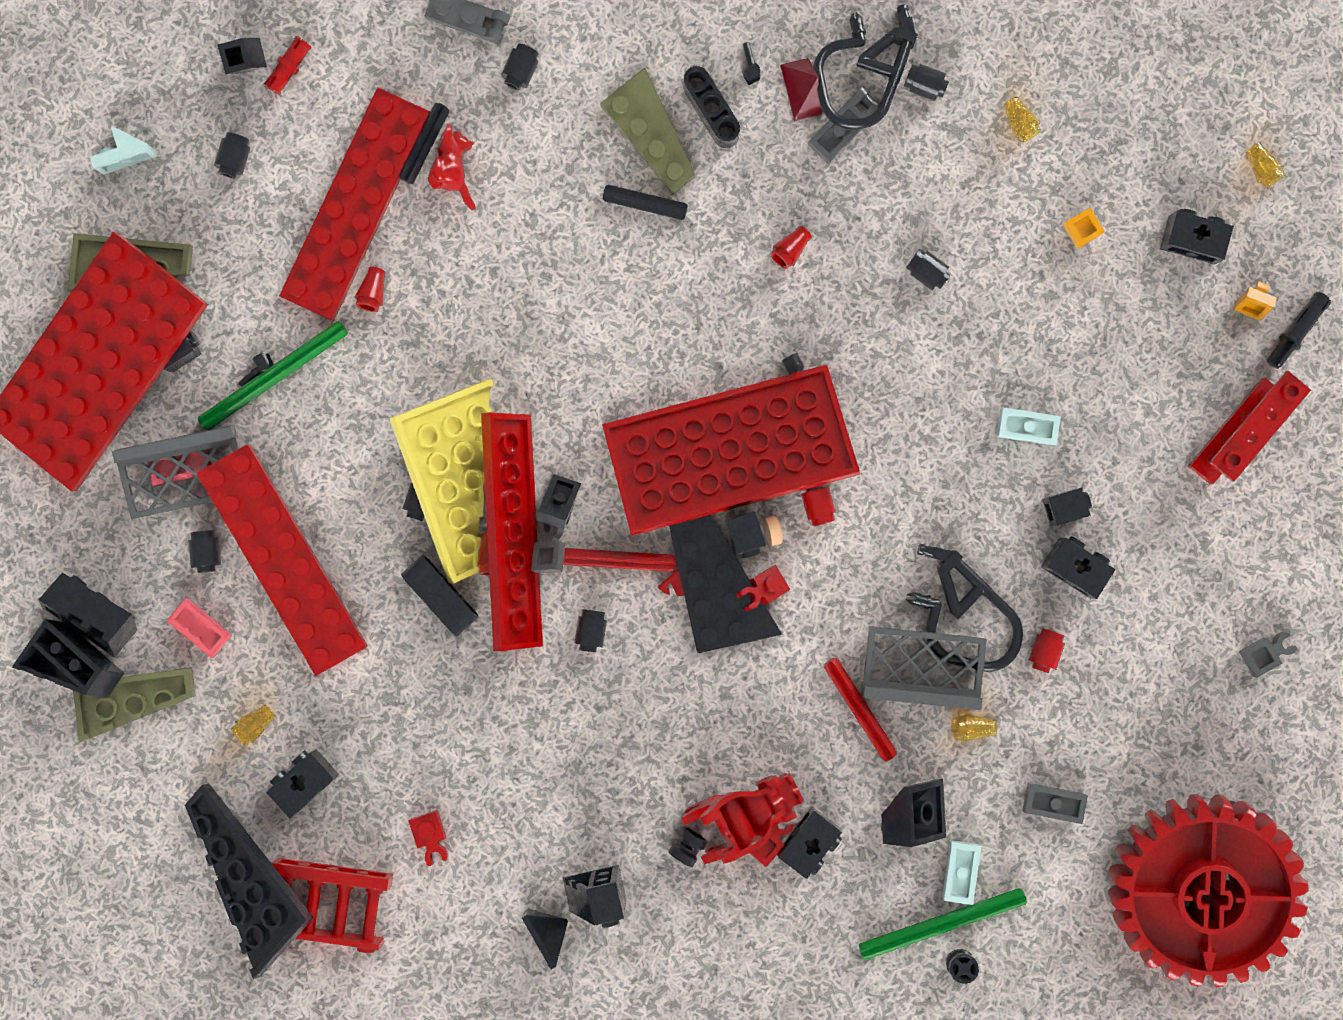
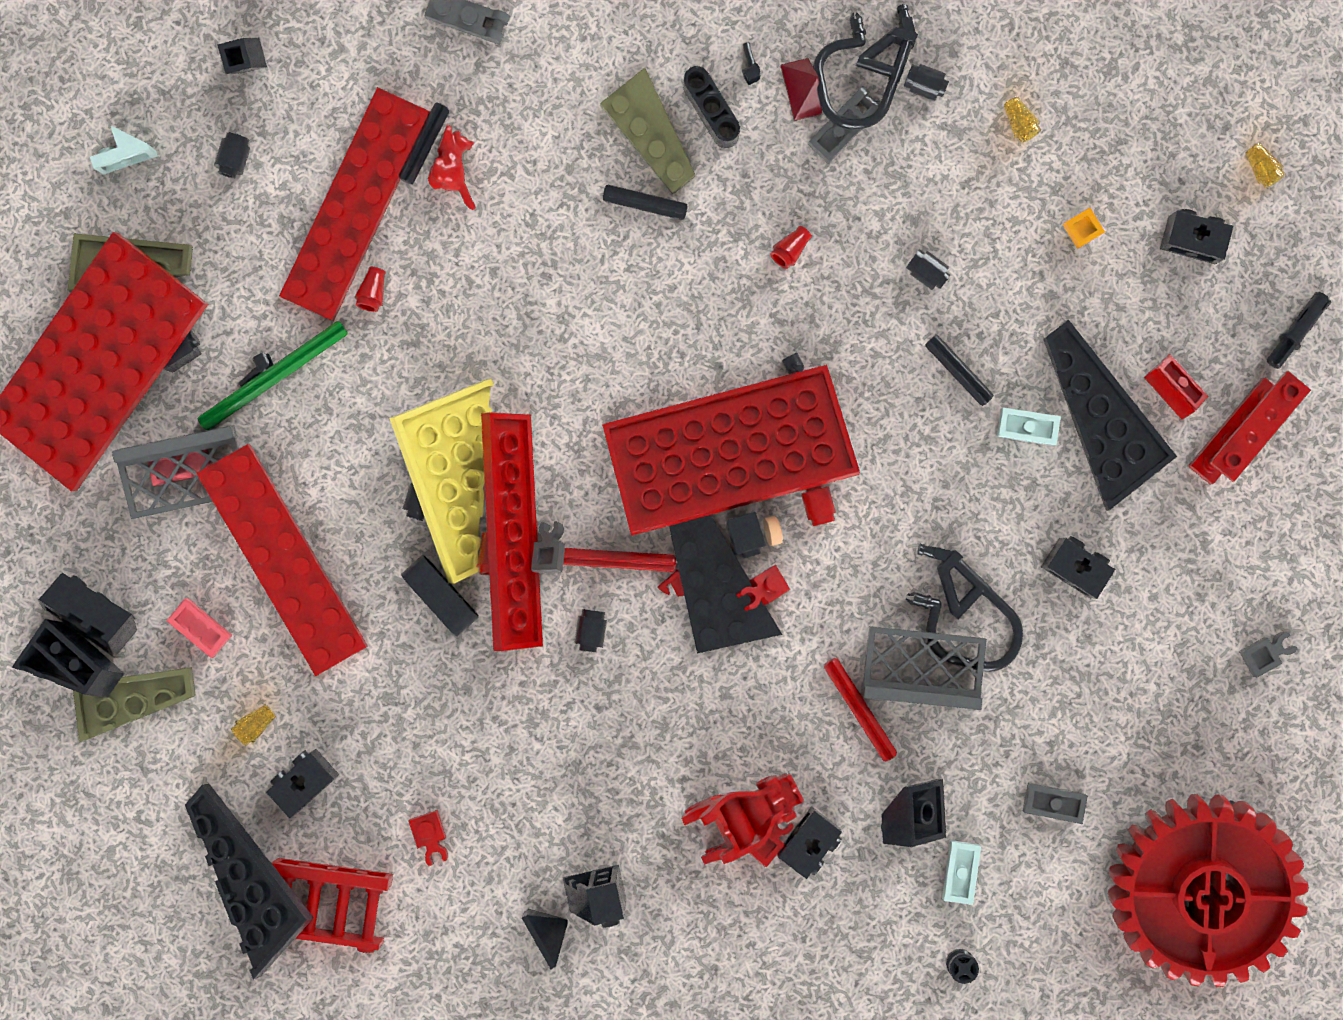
black brick [188,530,221,573] -> none
red pin [264,36,312,95] -> none
black brick [501,43,539,90] -> none
black slope [536,474,581,529] -> none
black wheel [668,826,708,867] -> none
green axle [859,888,1027,960] -> none
clear yellow cone [951,713,997,743] -> none
red brick [1028,628,1065,673] -> none
black brick [1042,488,1092,526] -> none
light orange tile [1234,281,1277,320] -> none
none -> black axle [925,335,994,406]
none -> black wing [1043,320,1177,511]
none -> red slope [1144,354,1209,420]

